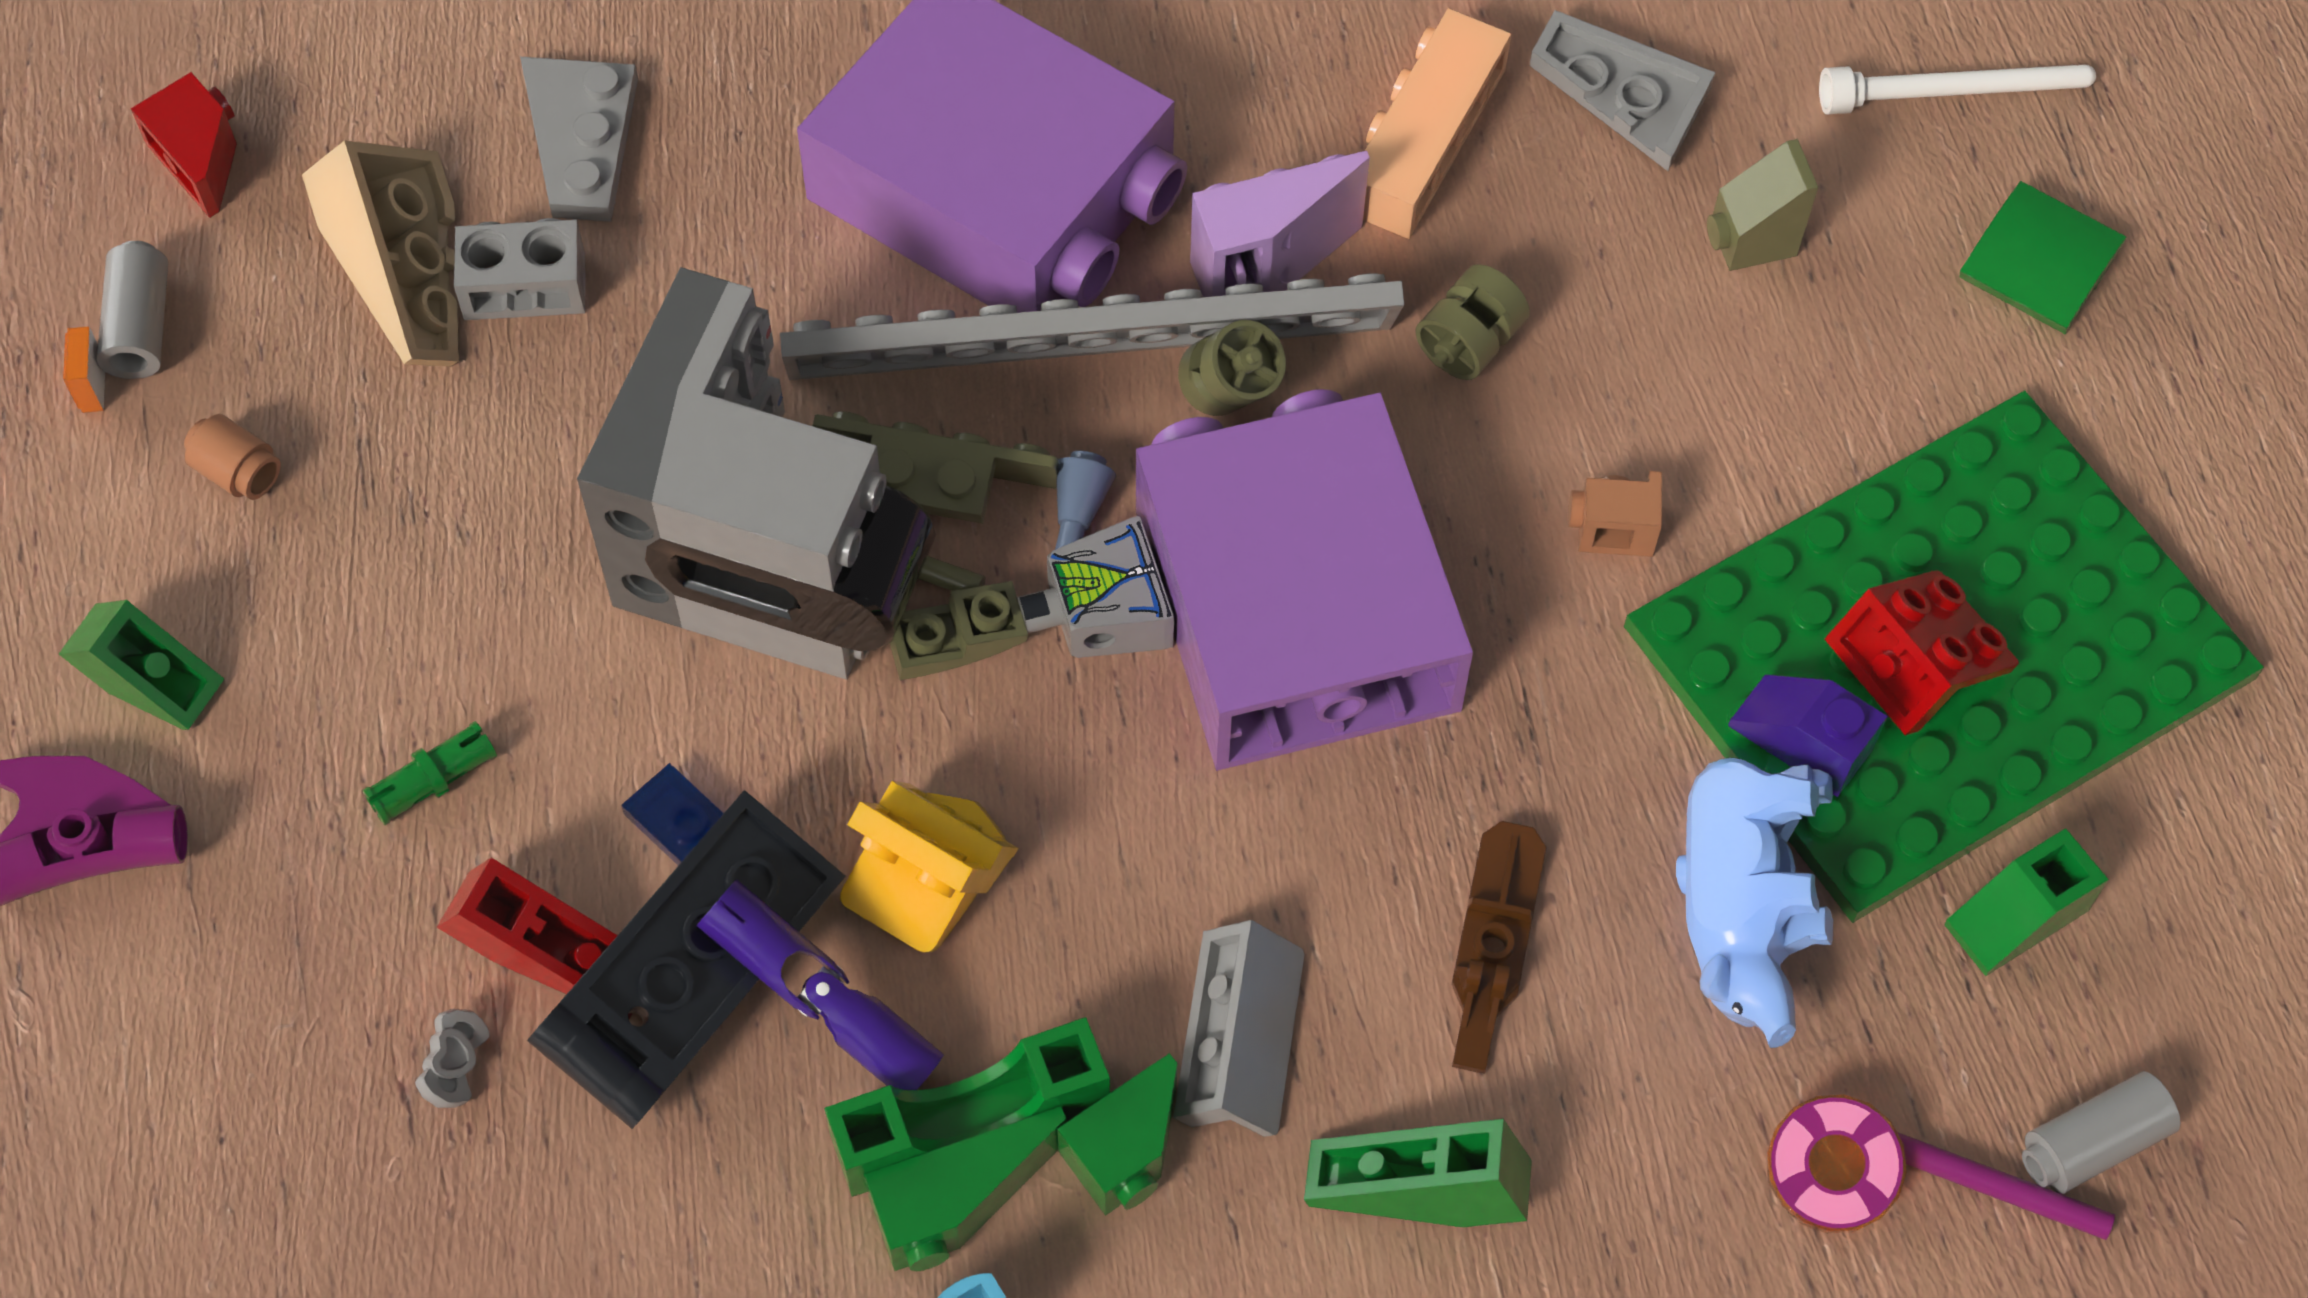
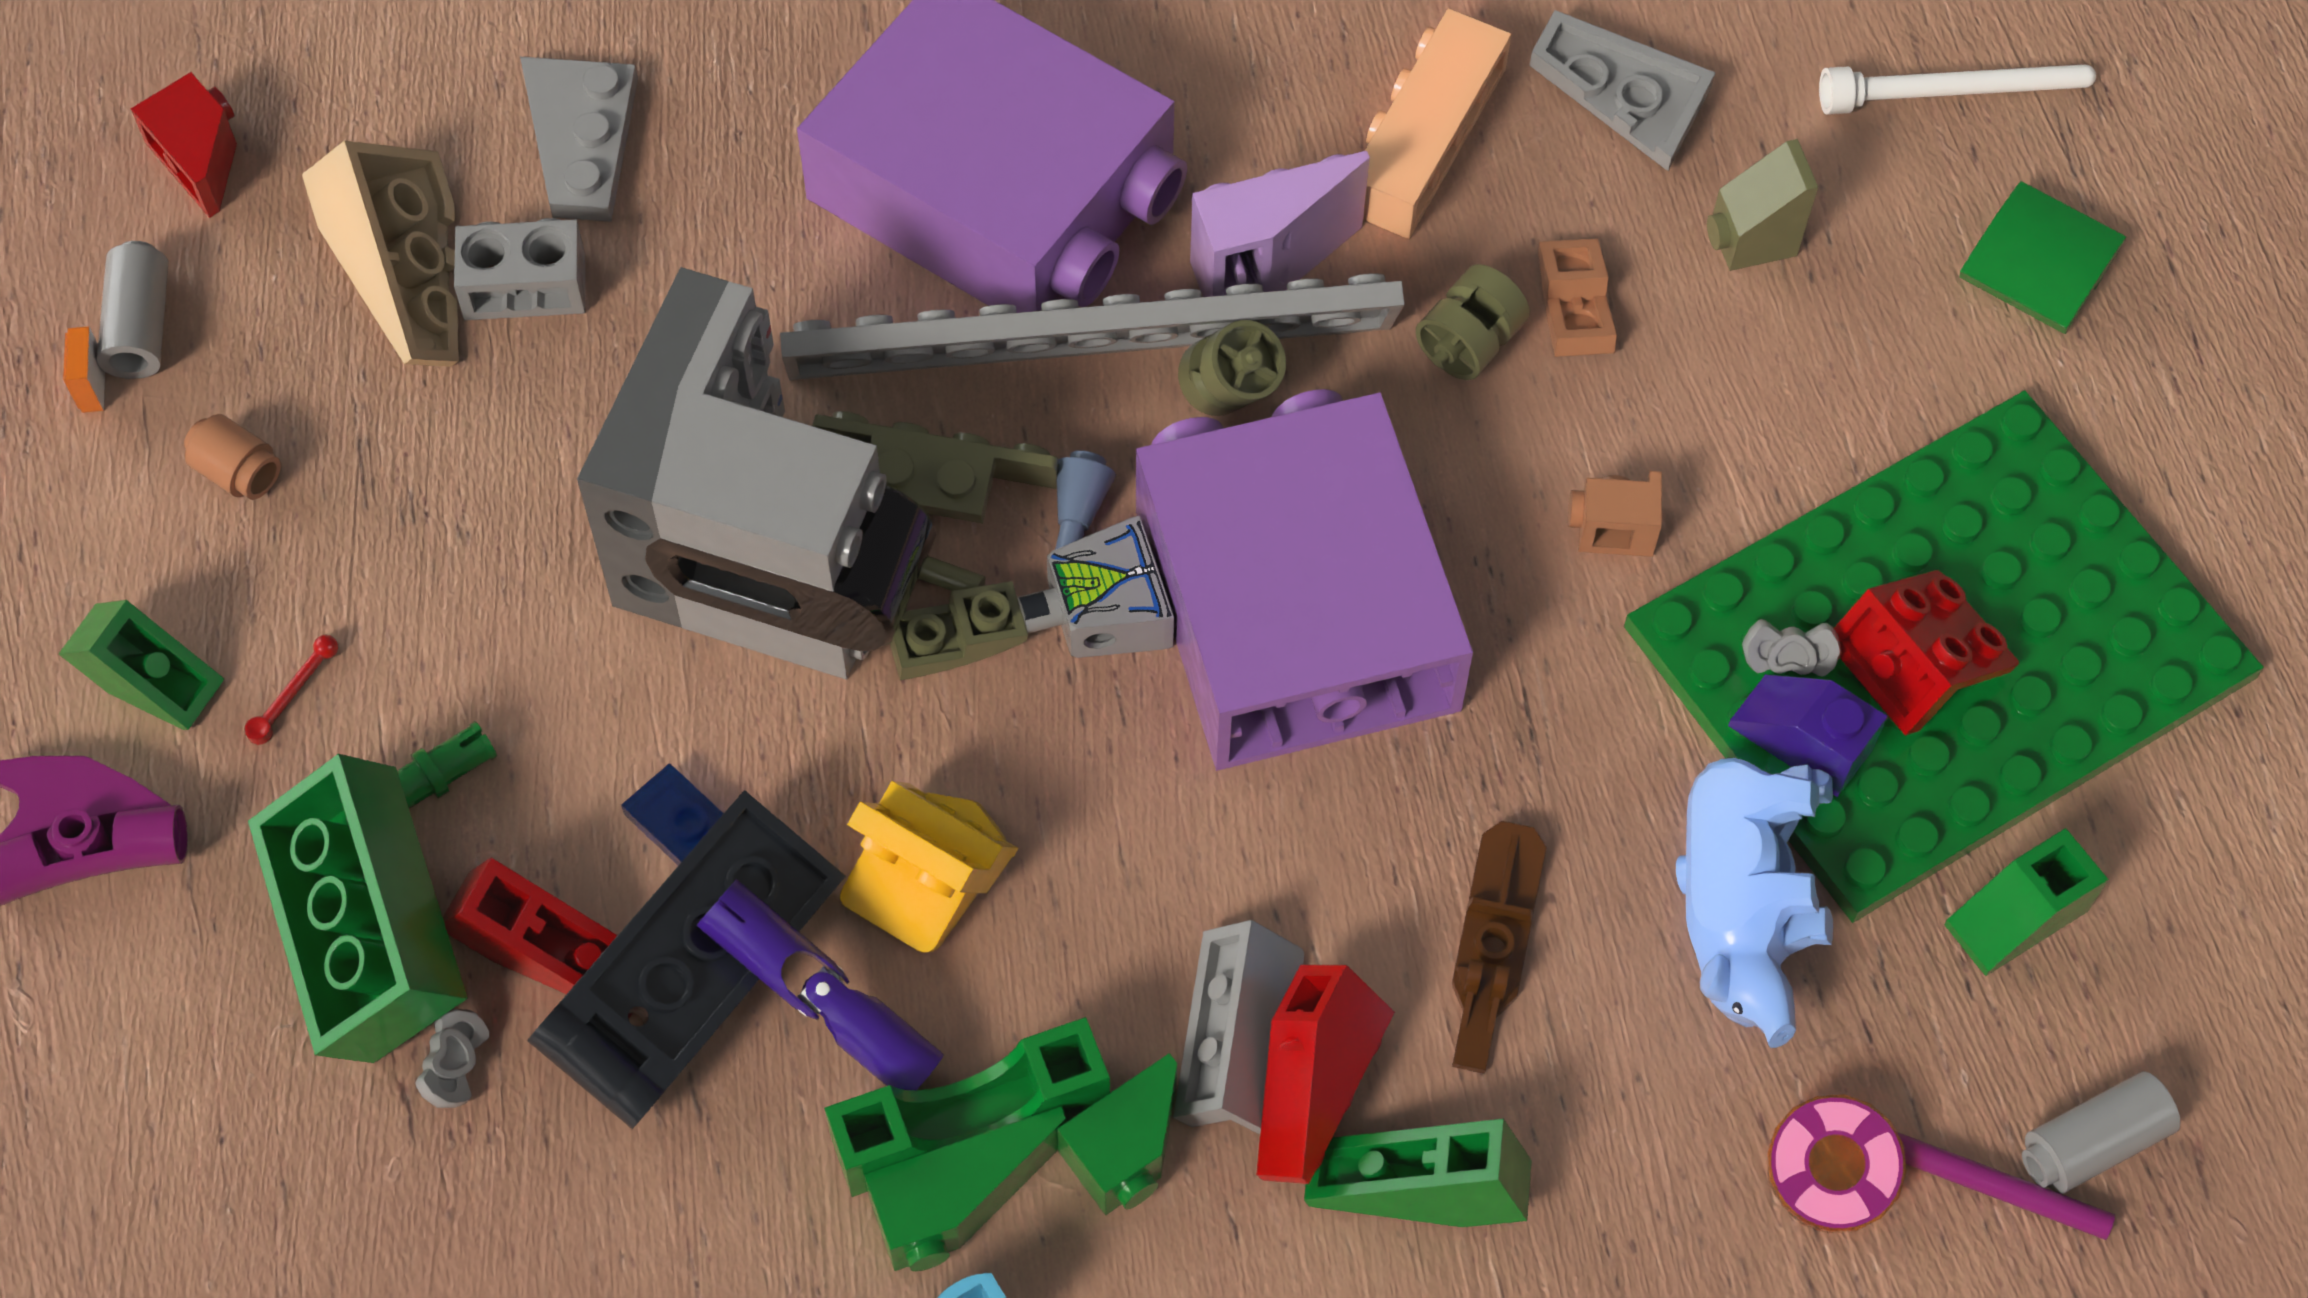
none -> red hinge [244,634,339,745]
none -> green brick [248,753,468,1063]
none -> red slope [1256,965,1395,1184]
none -> nougat slope [1538,238,1617,357]
none -> light grey piece [1742,619,1842,677]

